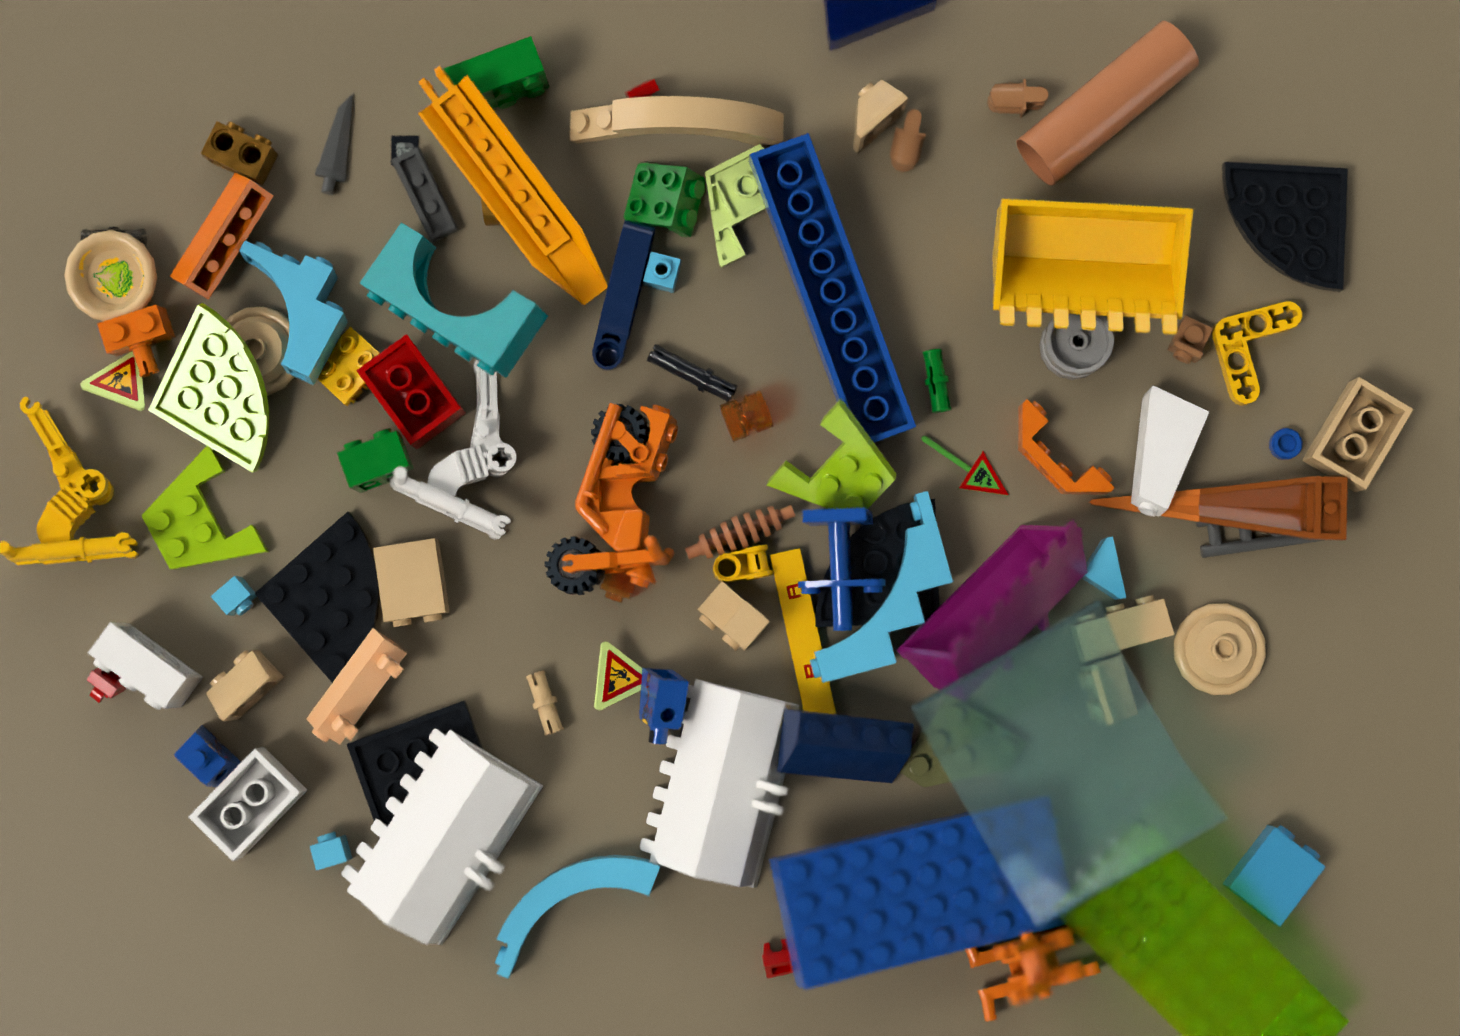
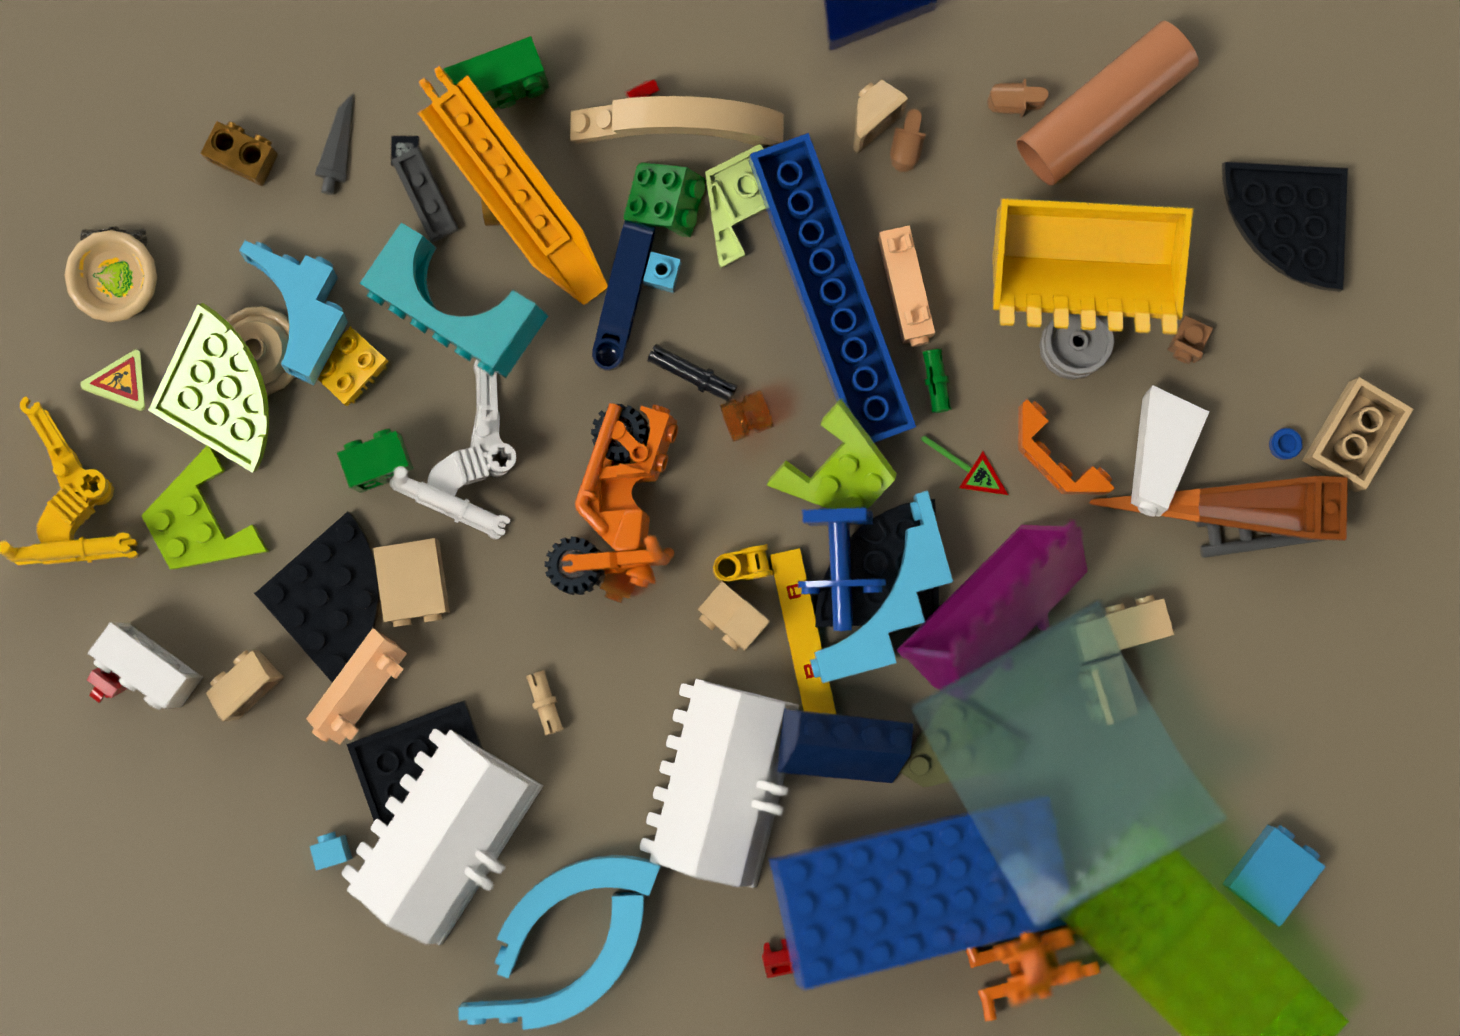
orange brick [97,304,175,377] -> none
orange brick [170,173,274,300] -> none
blue torso [174,725,241,788] -> none
white brick [189,747,308,861] -> none
medium azure plate [211,576,257,616] -> none
red slope [356,334,466,450] -> none
piece [594,641,642,710] -> none
blue torso [639,668,689,744] -> none
nougat piece [685,505,795,560] -> none
medium azure slope [1082,536,1126,600] -> none
tan piece [1174,603,1266,695] -> none
yellow beam [1212,301,1302,406] -> none
none -> medium azure arch [458,892,645,1030]
none -> light nougat brick [878,225,935,347]

